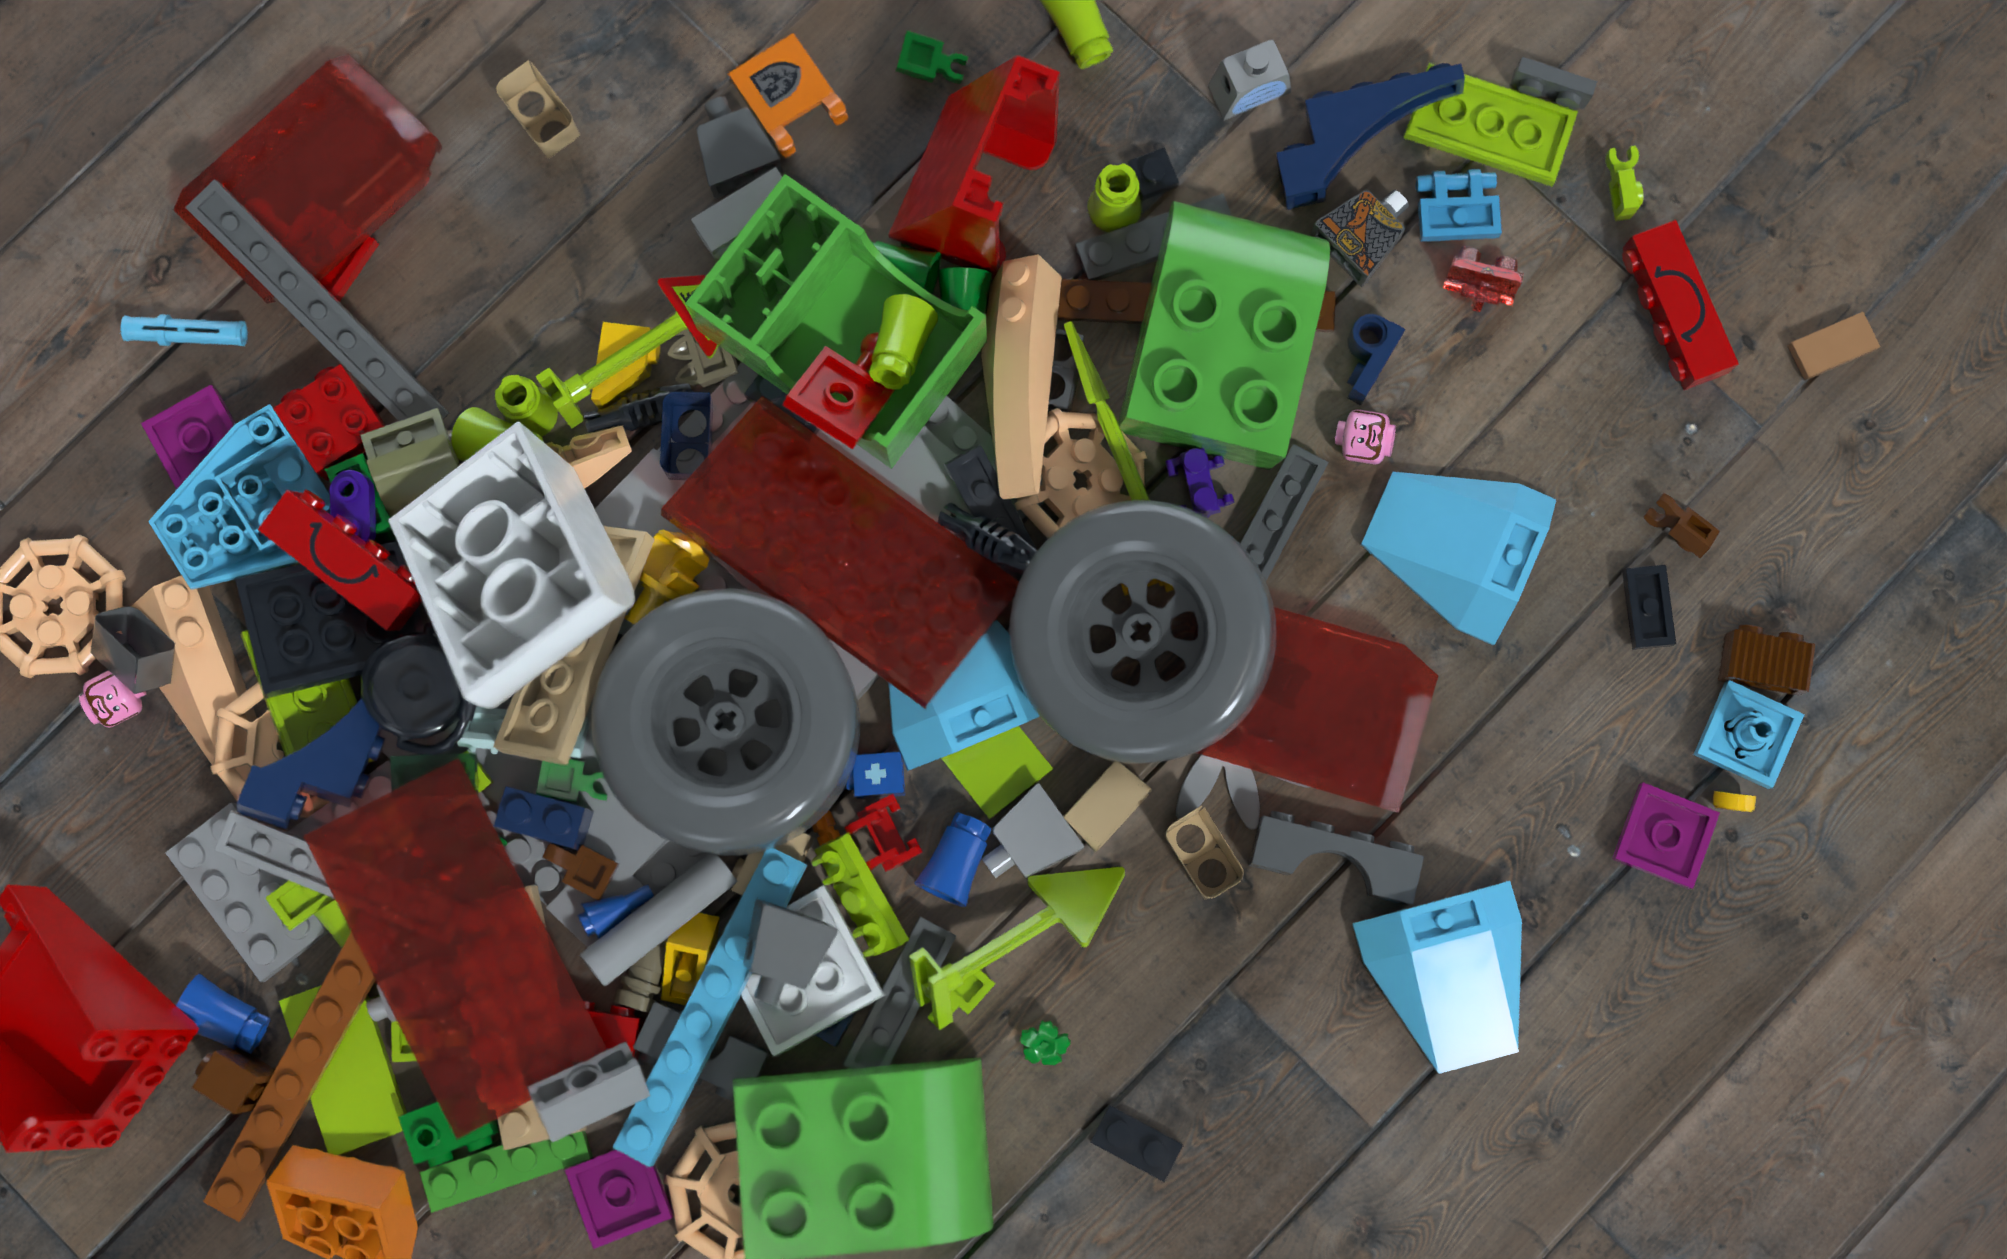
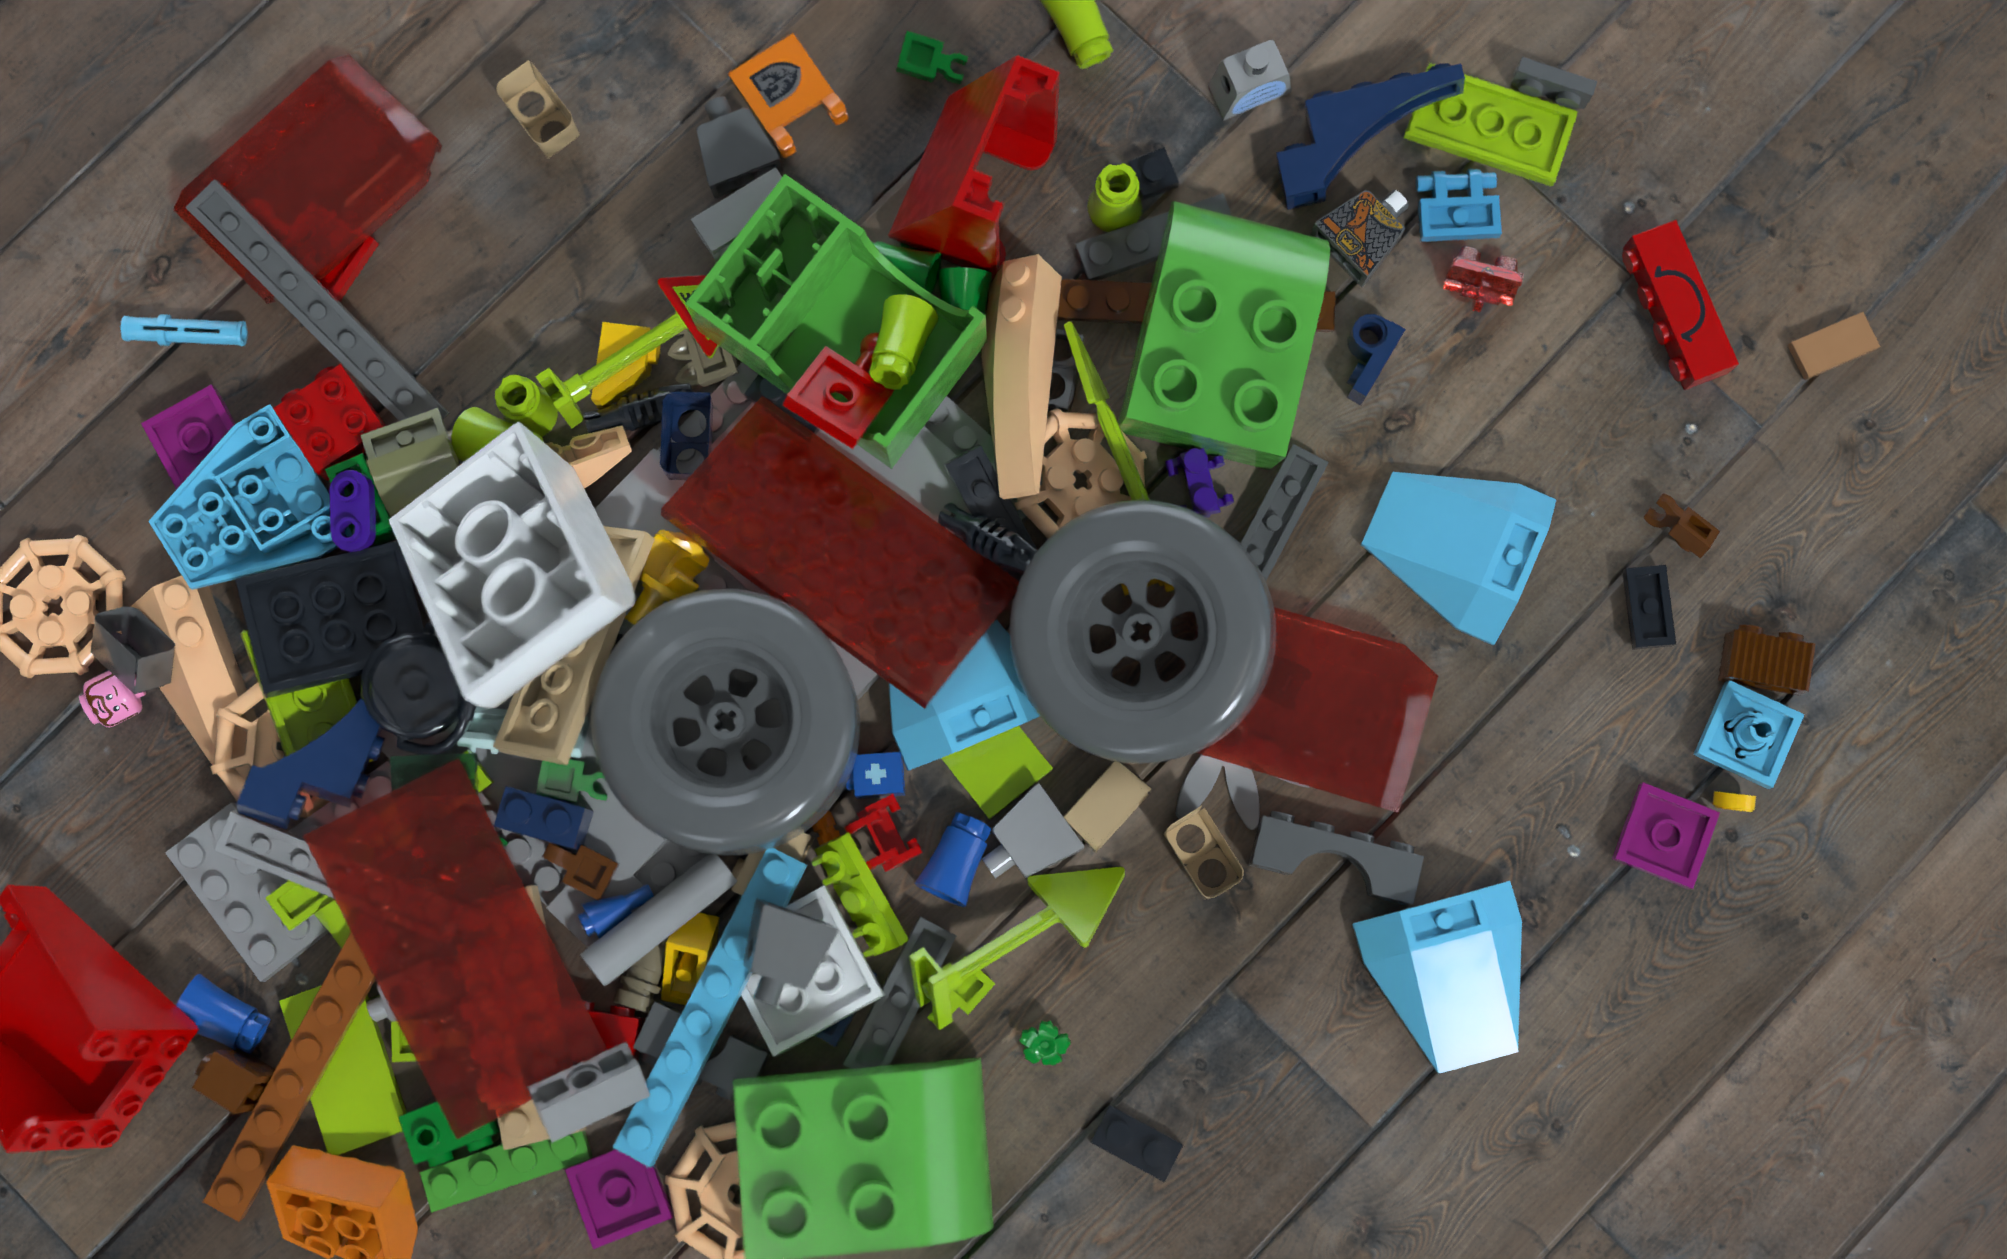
red brick [257,490,423,631] -> none
bright pink head [1335,409,1396,464] -> none
lime plate [1605,145,1643,221] -> none

